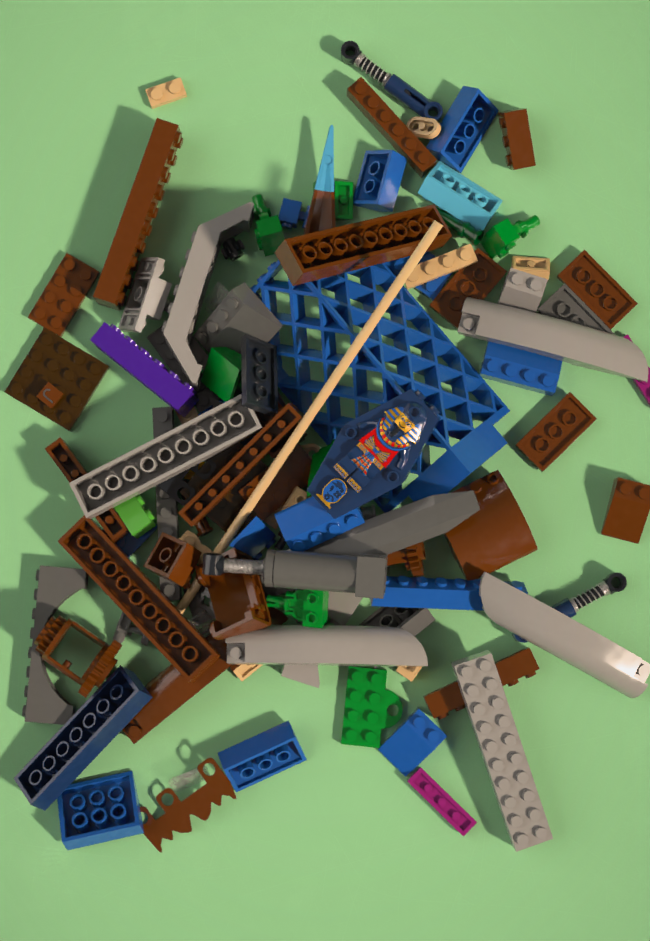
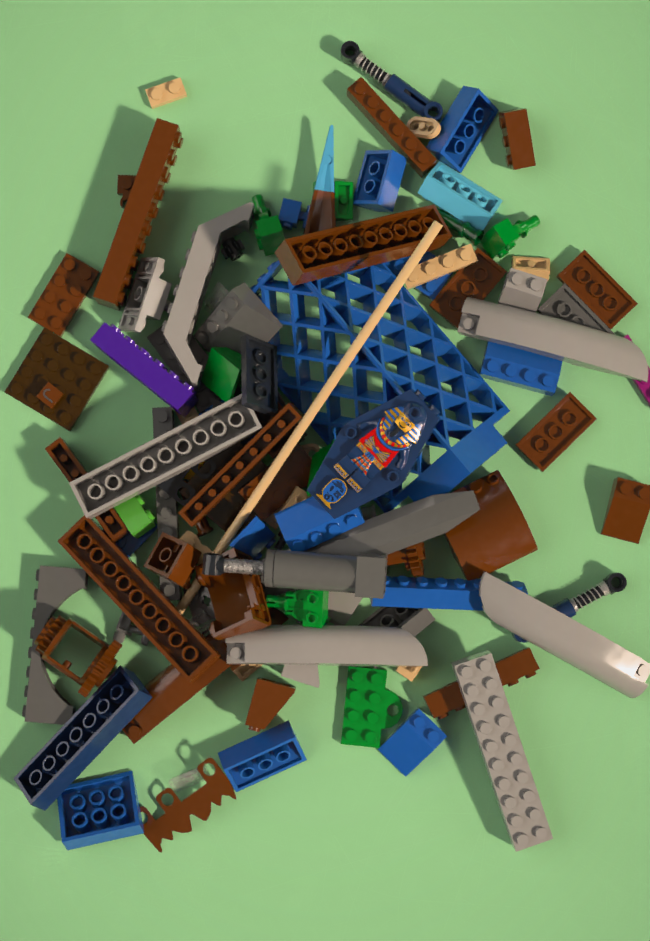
magenta plate [407,767,477,837] -> none
none -> reddish brown plate [117,175,136,208]
none -> reddish brown slope [245,677,296,732]

